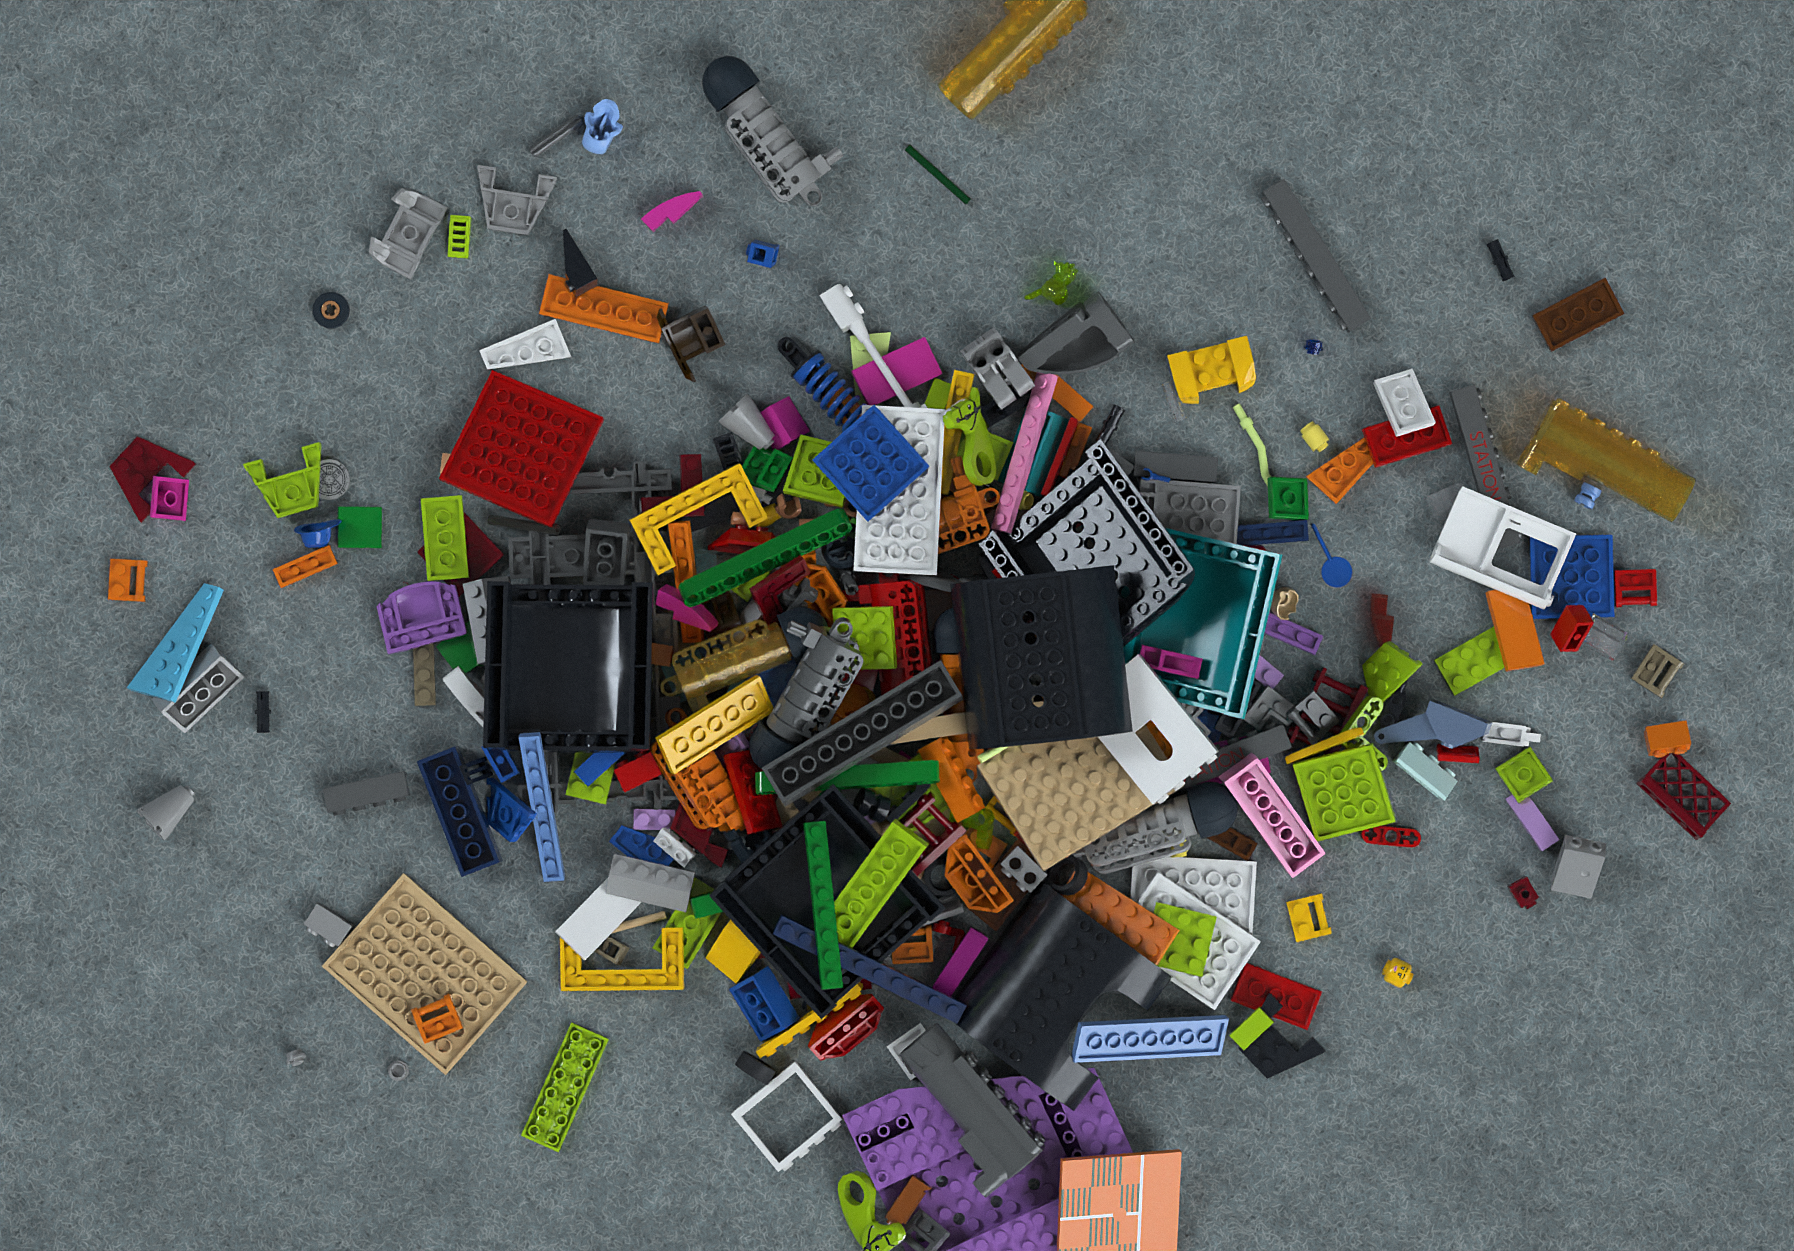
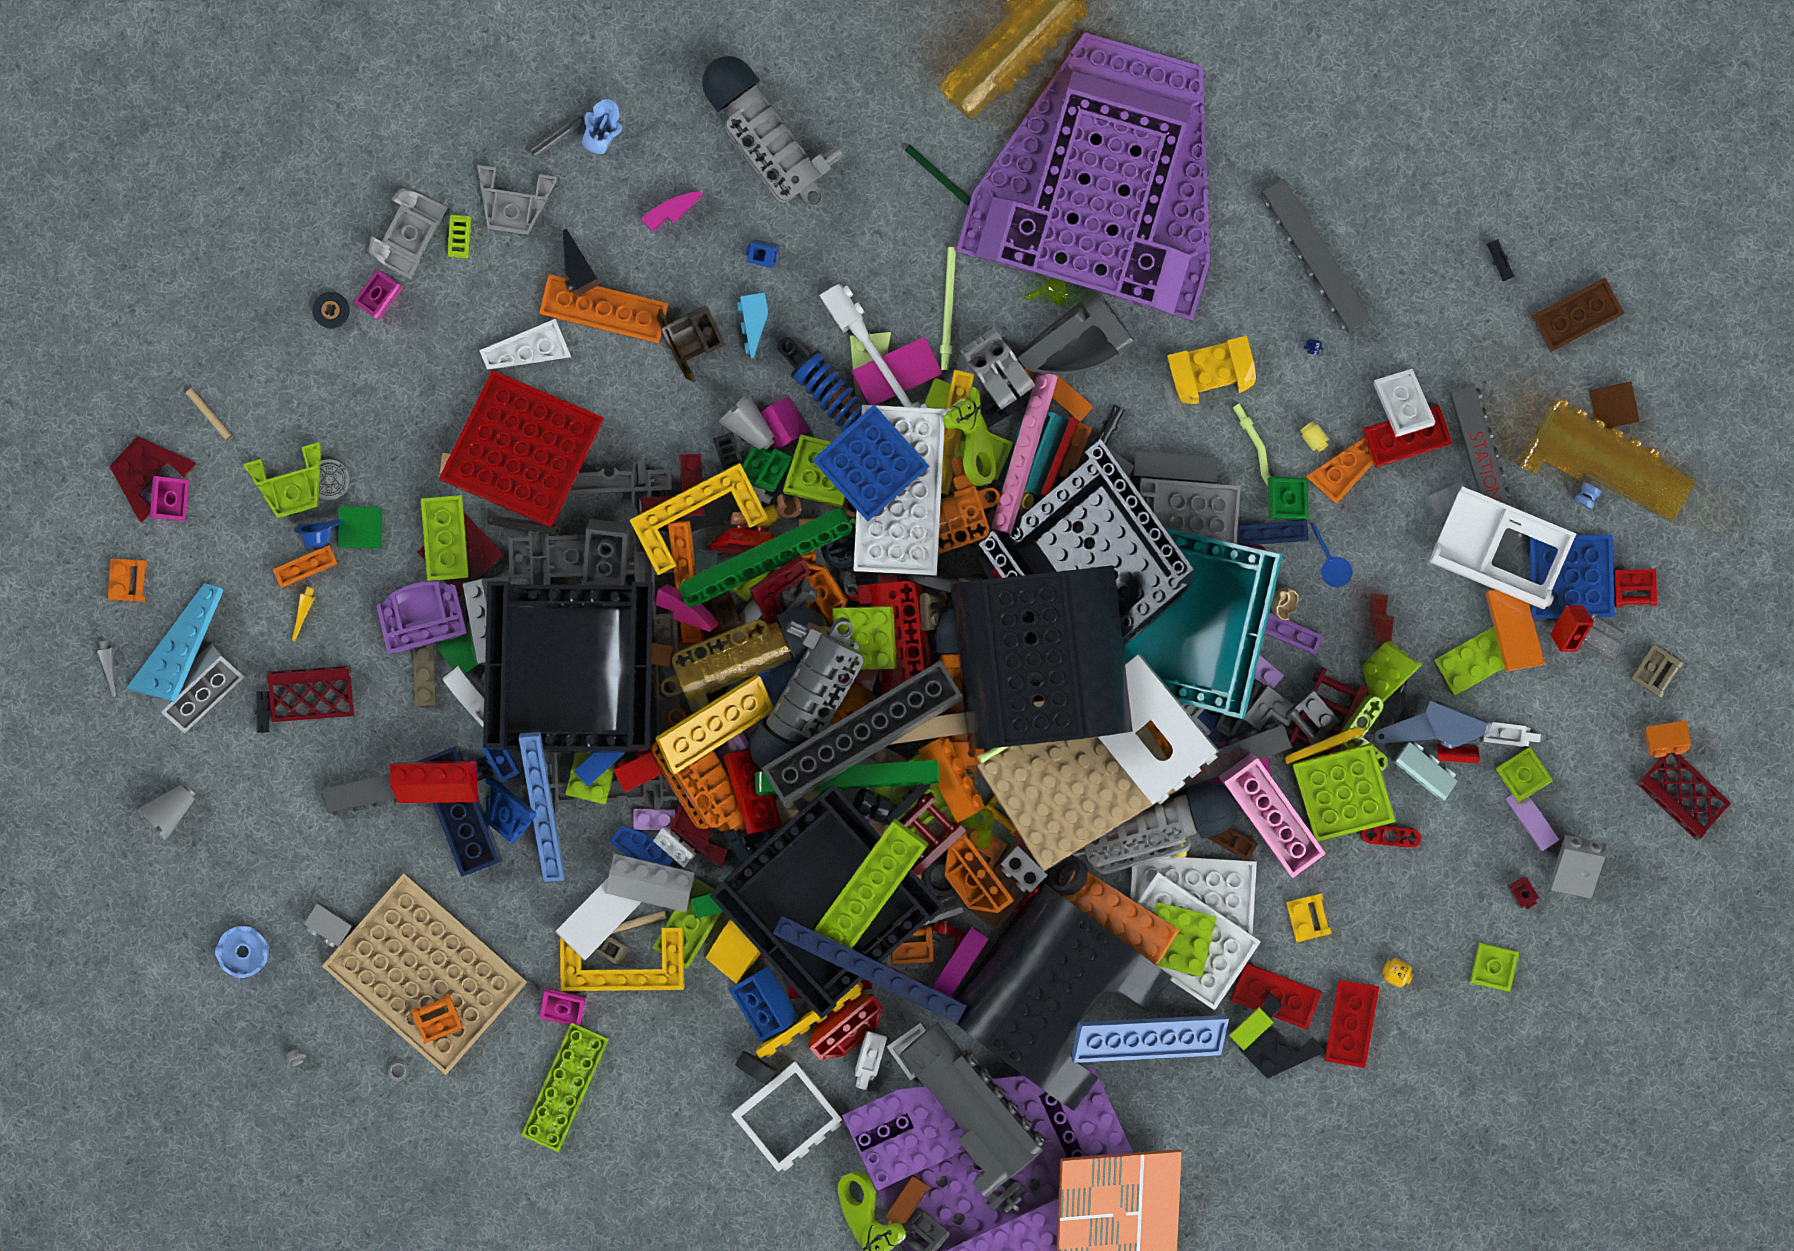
green plate [803,821,843,990] -> none
dark pink slope [1140,645,1203,679] -> none
blue hand [1141,468,1170,483] -> none
none -> light grey piece [97,640,116,697]
none -> tan bar [186,388,231,440]
none -> light blue plate [215,926,269,978]
none -> dark red fence [266,665,354,722]
none -> yellow piece [292,586,315,641]
none -> dark pink slope [354,269,403,321]
none -> red slope [389,760,478,803]
none -> dark pink slope [540,987,587,1026]
none -> medium azure slope [737,292,769,359]
none -> white hinge [855,1031,887,1090]
none -> dark tan plate [919,592,951,631]
none -> yellowish green bar [940,247,956,371]
none -> medium lavender wing [956,32,1210,321]
none -> dark grey hips [987,1178,1025,1213]
none -> red hinge [1012,886,1040,915]
none -> red plate [1324,979,1379,1068]
none -> lime tile [1470,942,1519,992]
none -> reddish brown slope [1589,381,1640,431]

